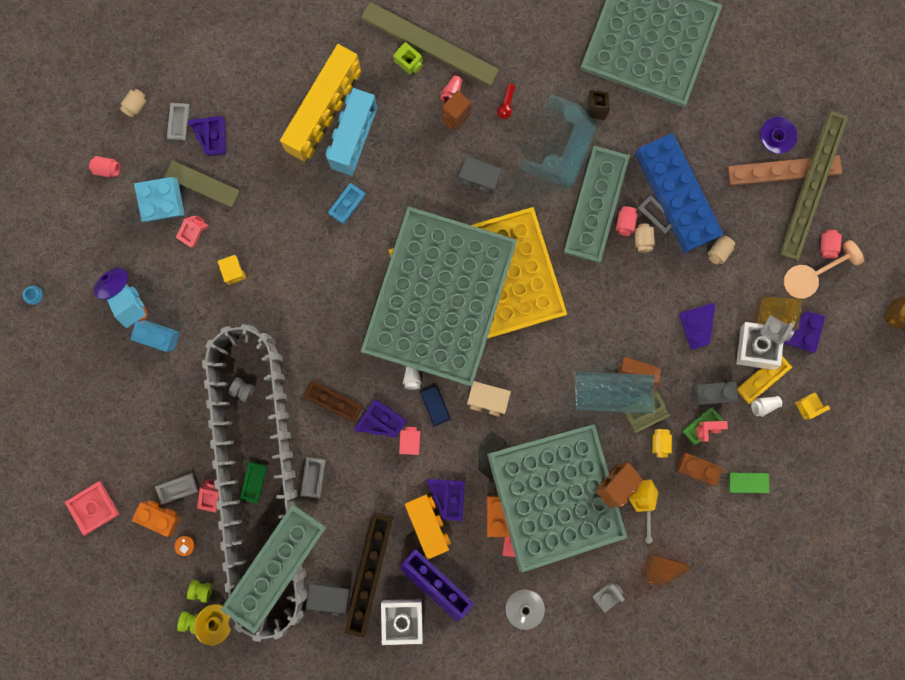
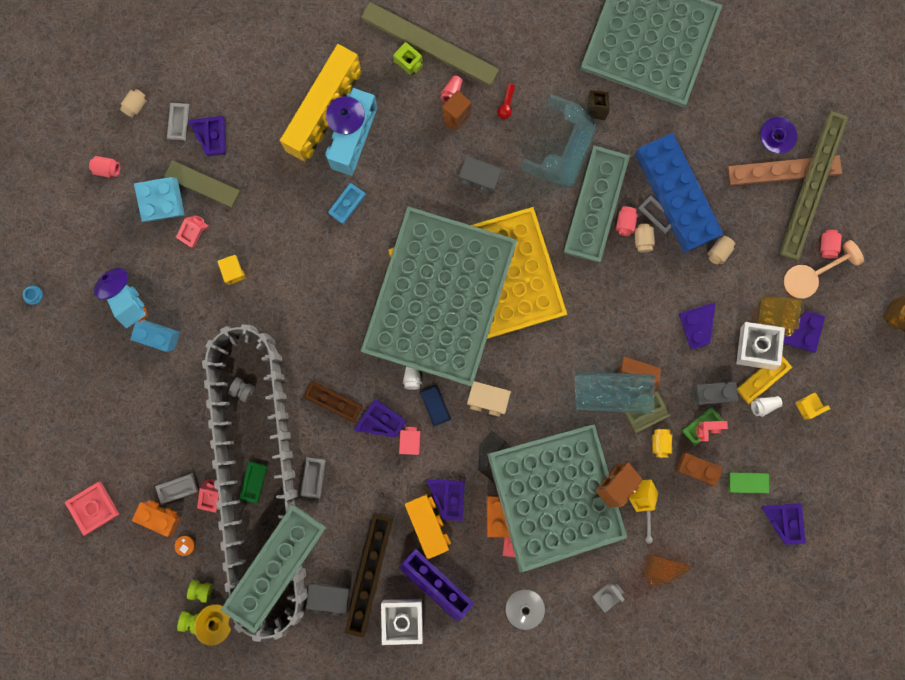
light grey bracket [759,315,794,345] -> none
none -> dark purple dish [326,97,365,135]
none -> dark purple wing [762,503,806,545]

